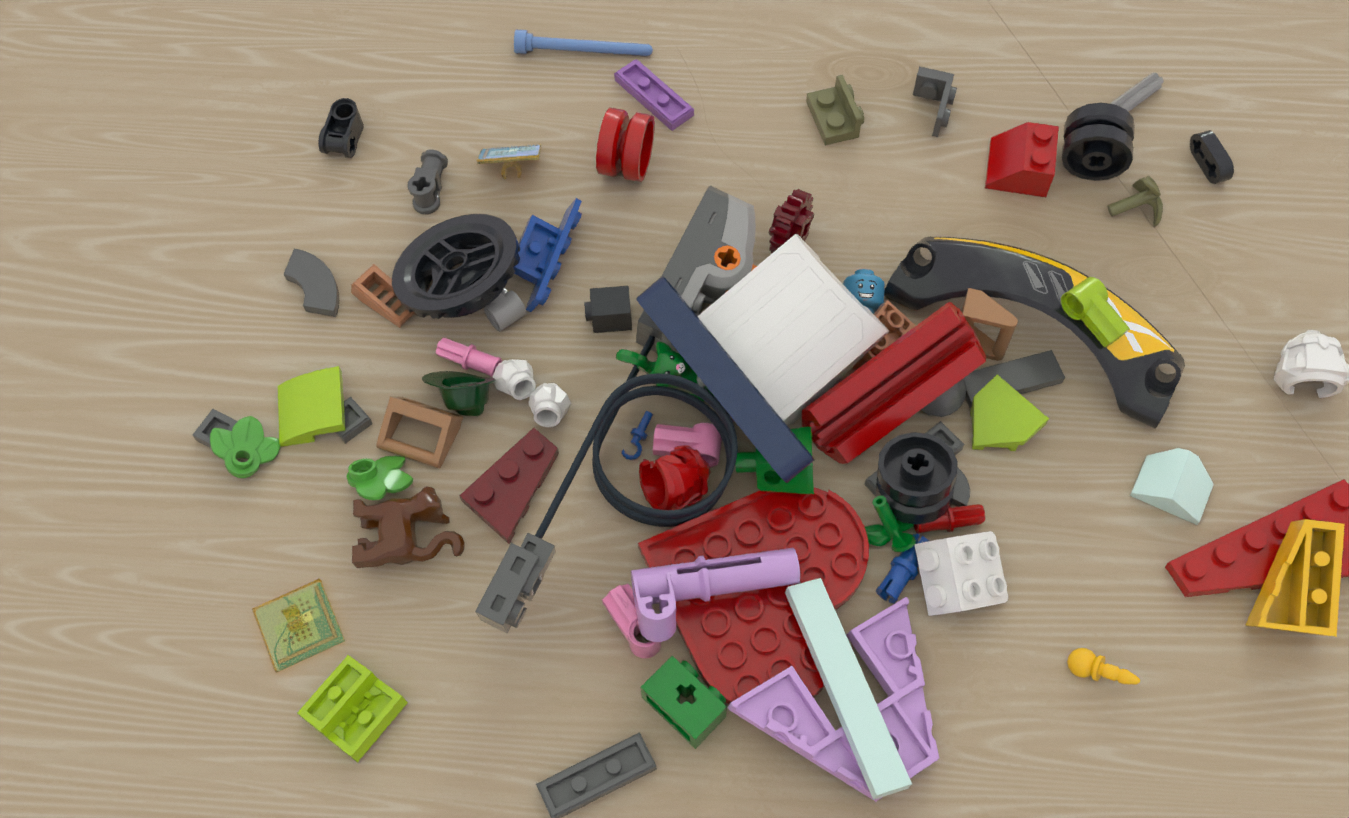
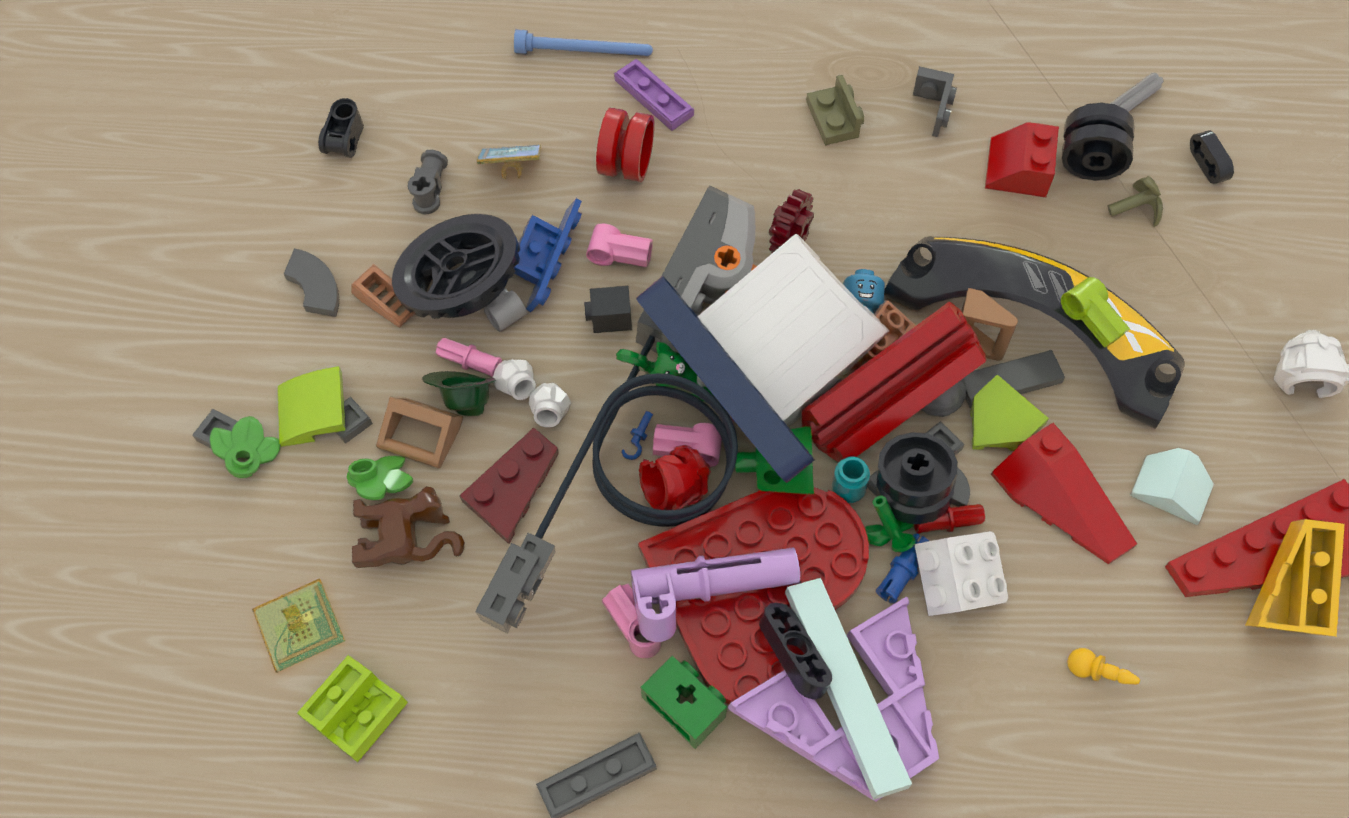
none -> bright pink piece [586,223,653,267]
none -> black beam [759,603,832,699]
none -> teal brick [832,457,870,503]
none -> red wedge [991,422,1137,564]

